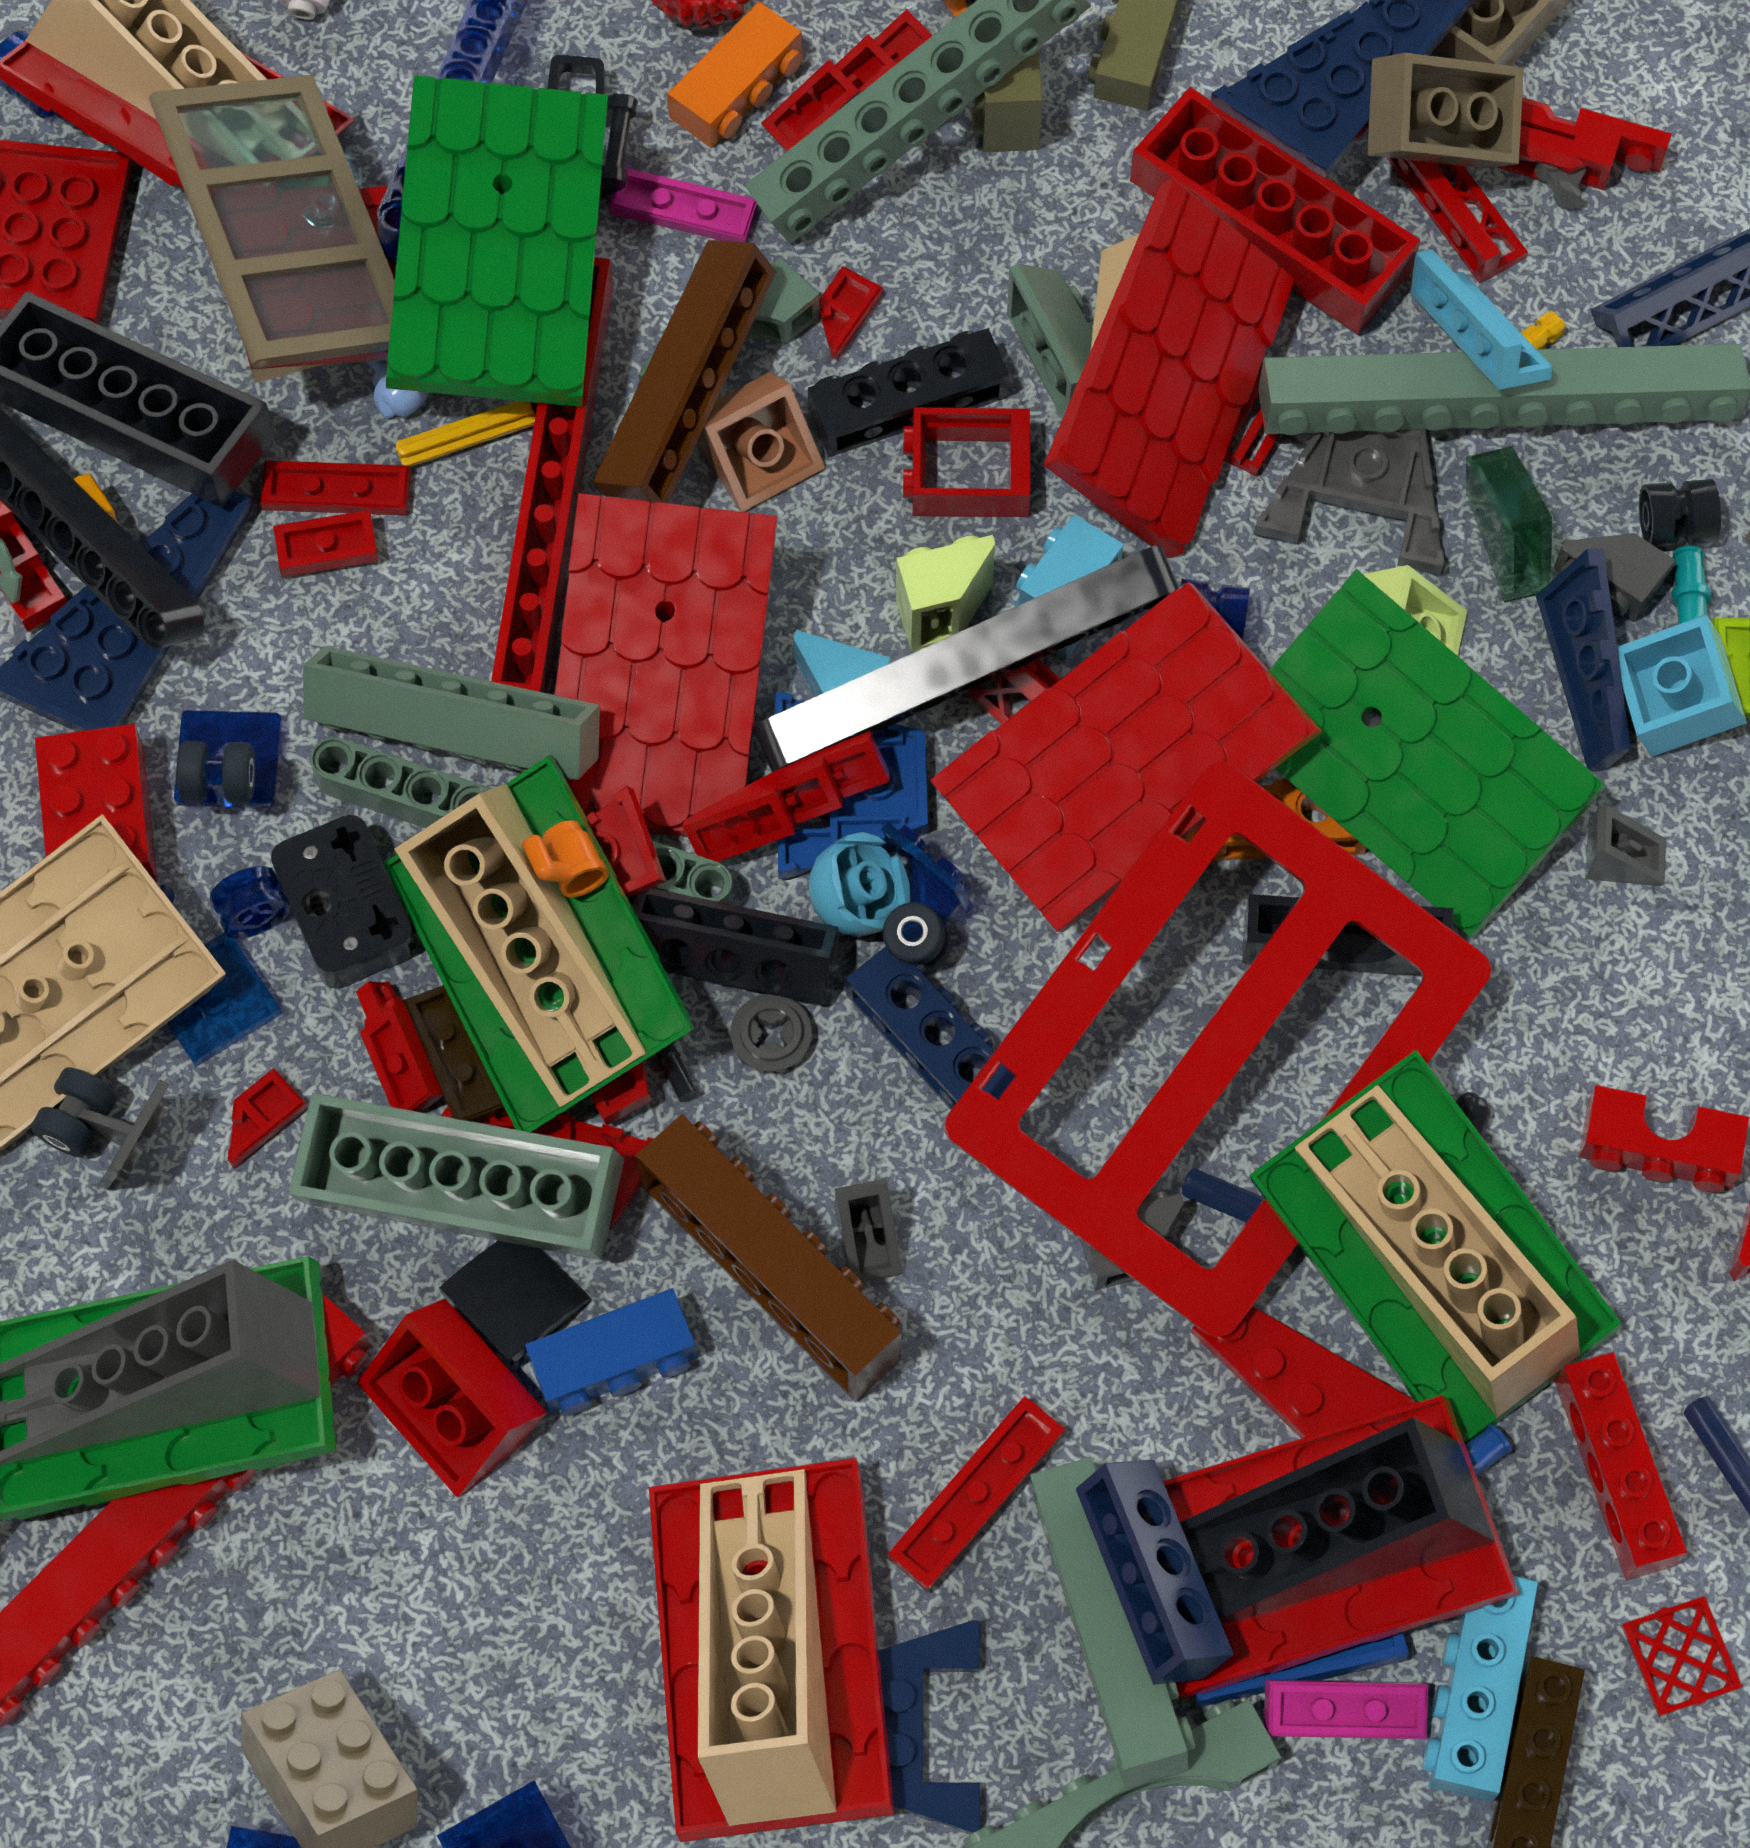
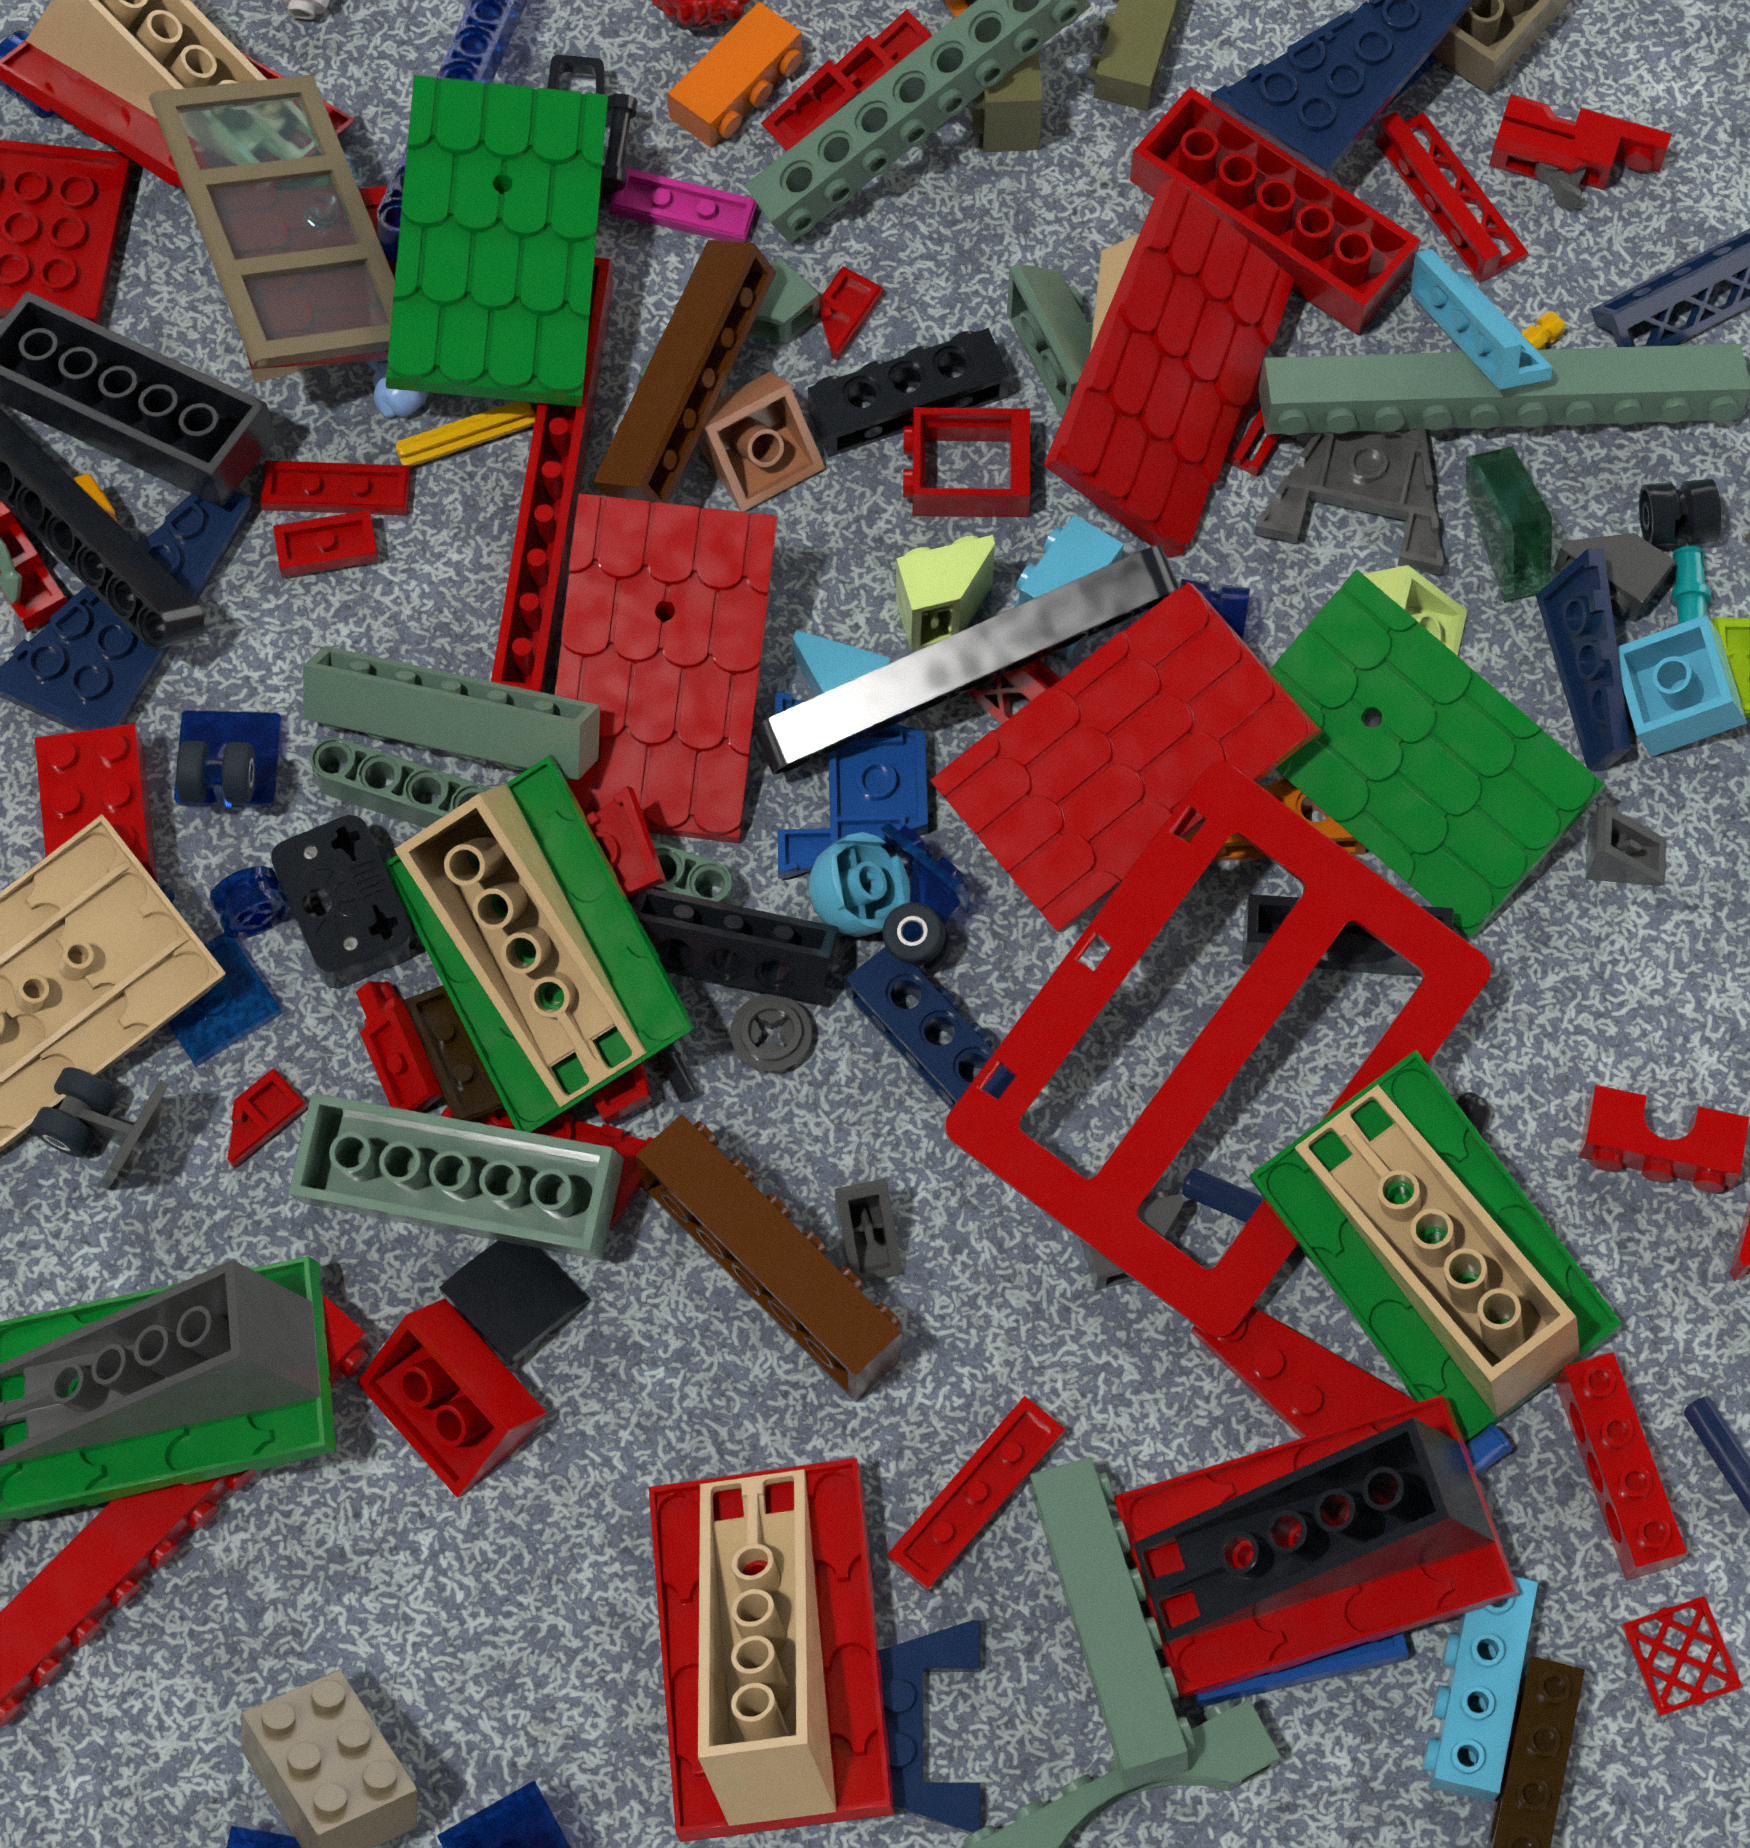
orange piece [522,820,609,897] -> none
blue brick [525,1288,697,1416] -> none
red slope [682,731,890,862] -> none
dark blue brick [1075,1460,1234,1685] -> none
dark pink tile [1264,1679,1428,1739] -> none
dark tan brick [1367,53,1524,168] -> none

